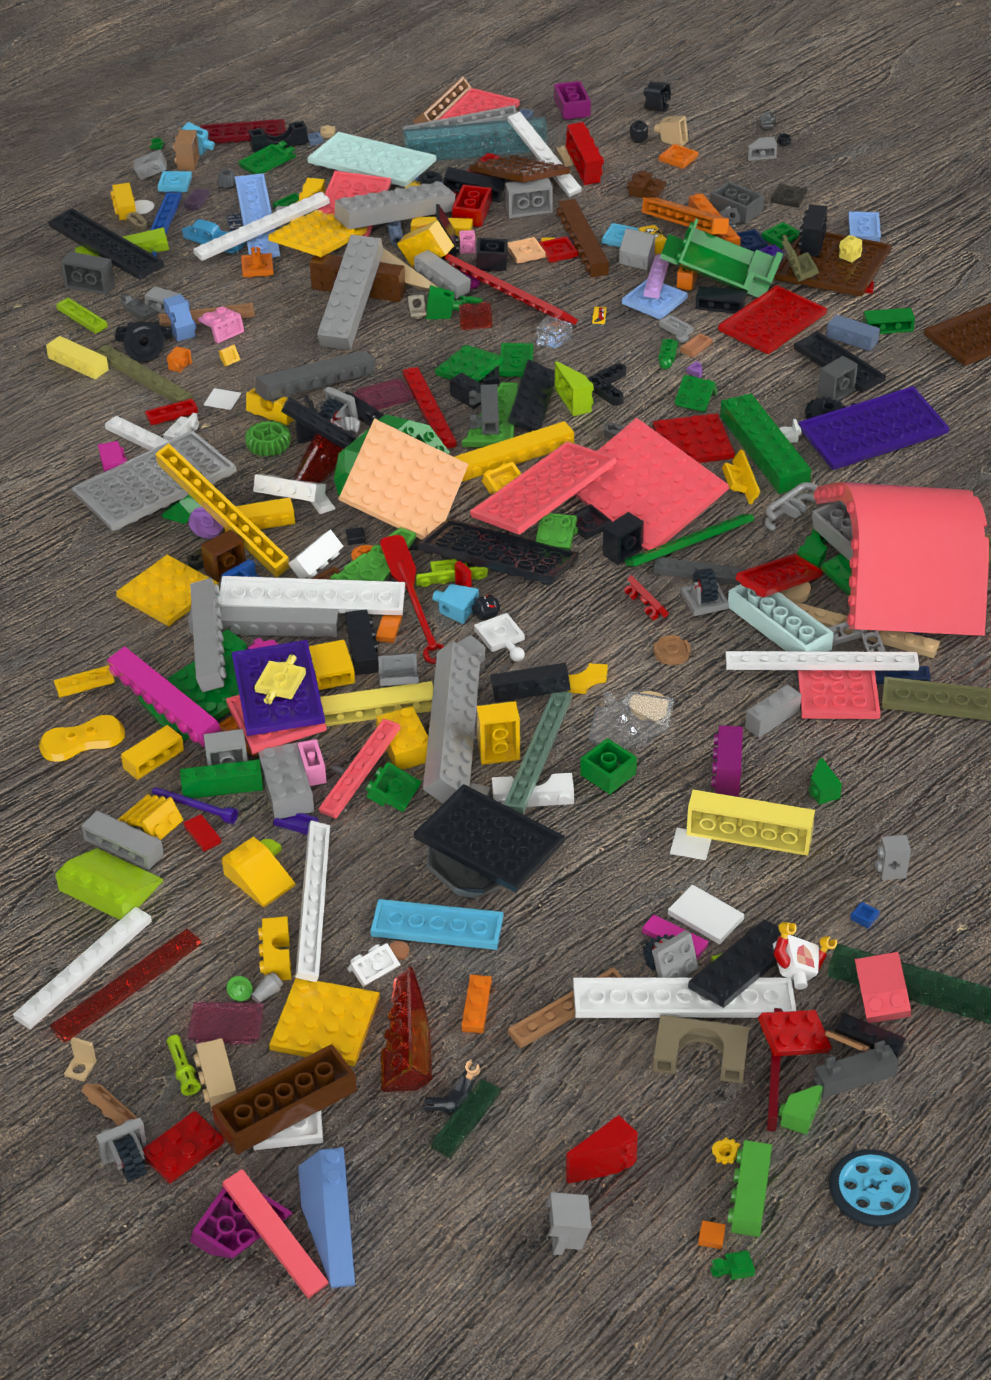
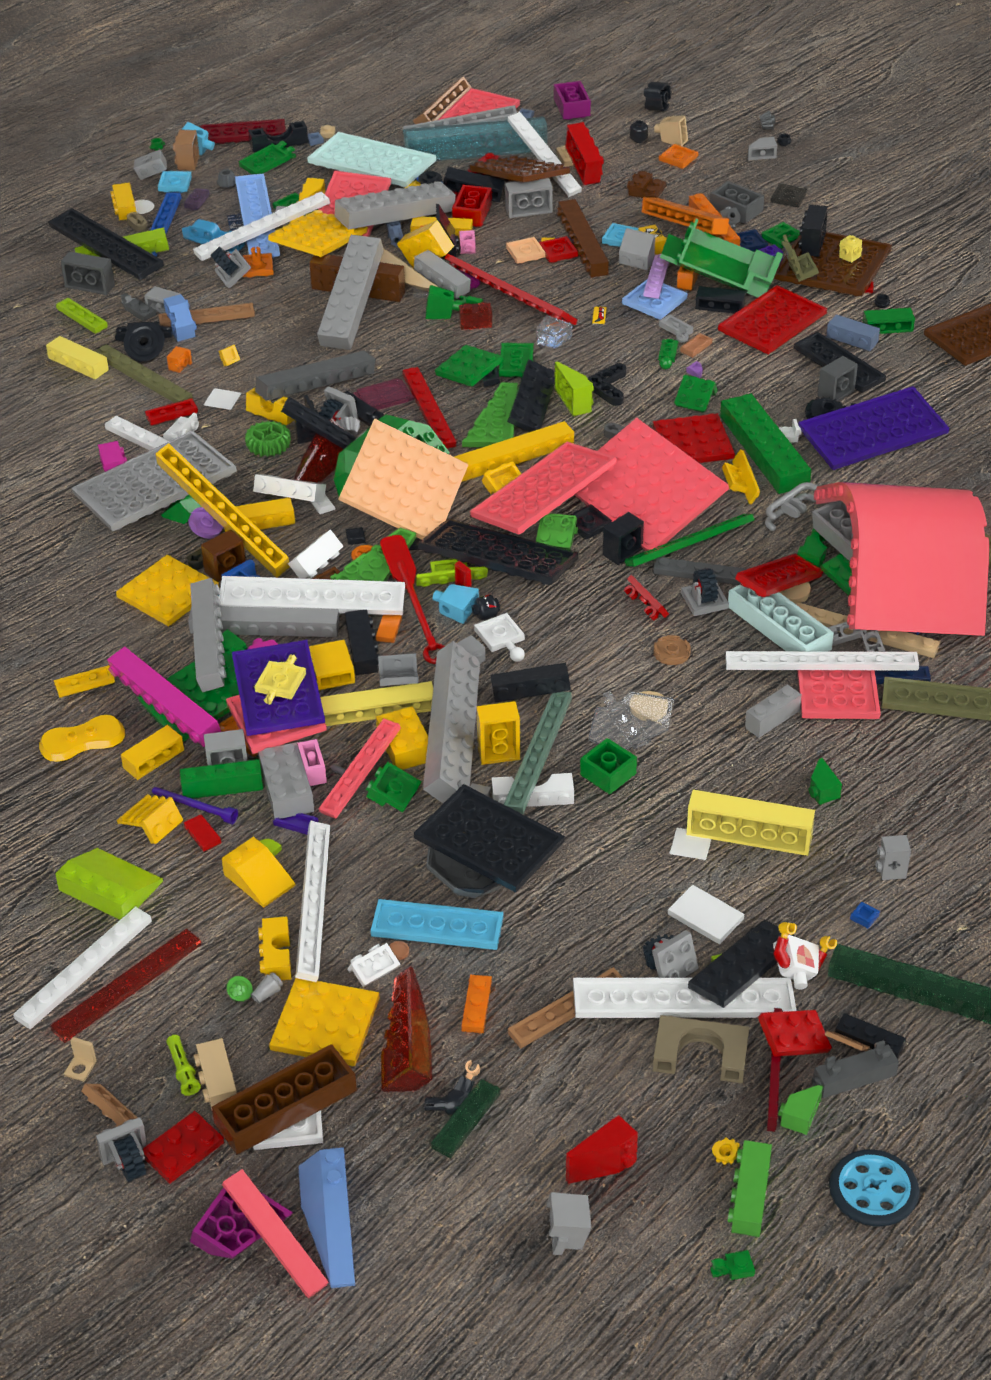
light grey brick [81,811,164,870] -> none
clear pink piece [188,1002,264,1044] -> none
bright pink bracket [198,307,245,343] -> none
dark tan bracket [408,294,426,319] -> none
black brick [450,373,483,409] -> none
dark grey brick [469,384,499,435] -> none
black brick [476,237,508,271] -> none
yellow tile [567,663,608,694] -> none
dark pink tile [642,914,709,960] -> none
orange tile [698,1220,726,1249] -> none
magenta brick [711,725,743,797] -> none
light blue plate [848,211,881,242] -> none
coral slope [855,952,911,1023] -> none
none -> light grey plate [210,246,252,289]
none -> black plate [874,294,890,308]

